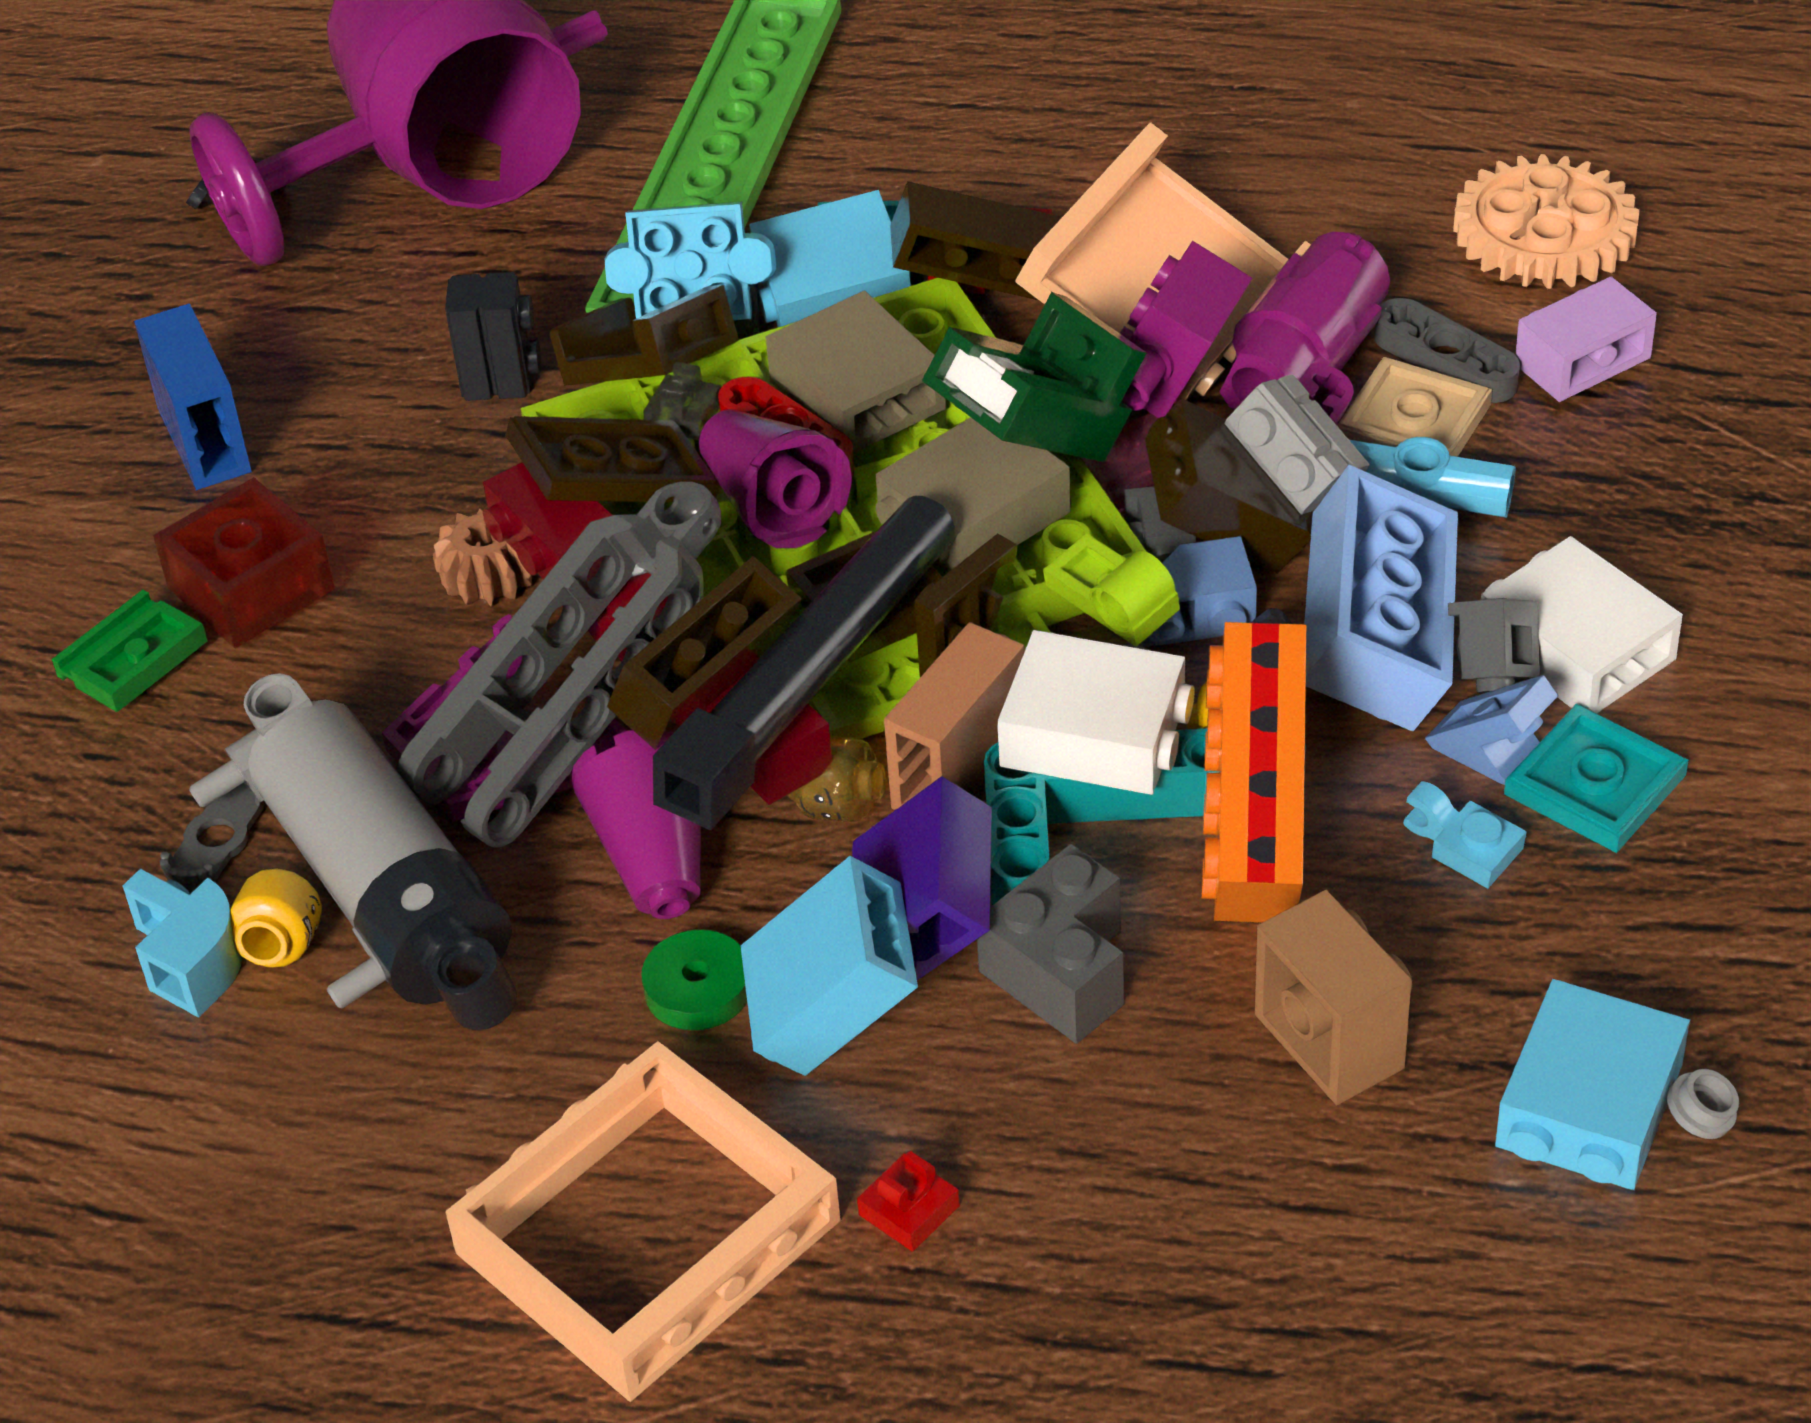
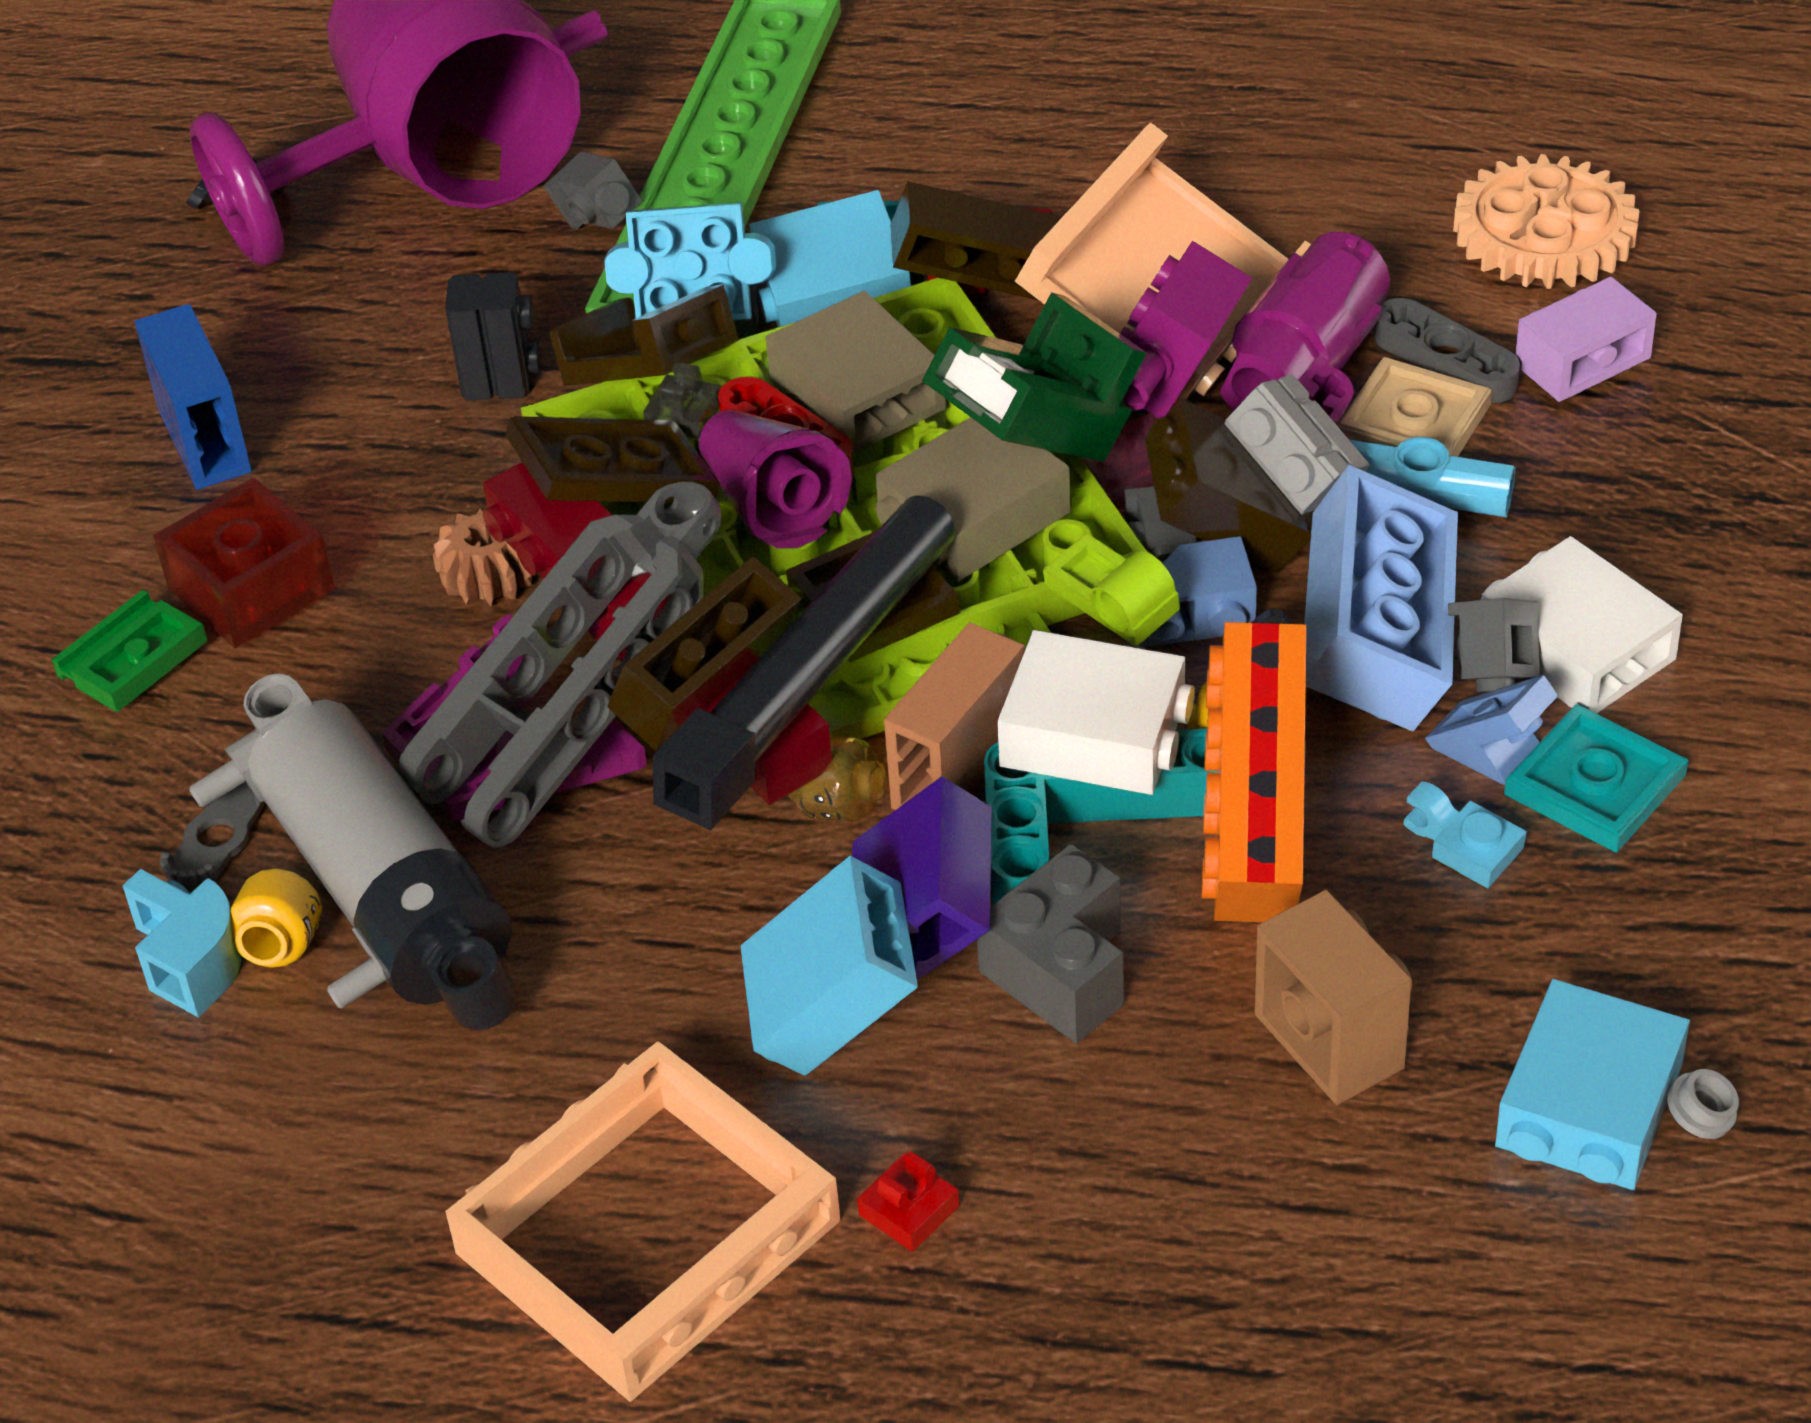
magenta cone [571,730,701,919] -> none
green piece [641,930,747,1030] -> none
dark brown wing [914,533,1017,677] -> none
none -> dark grey brick [543,151,642,229]

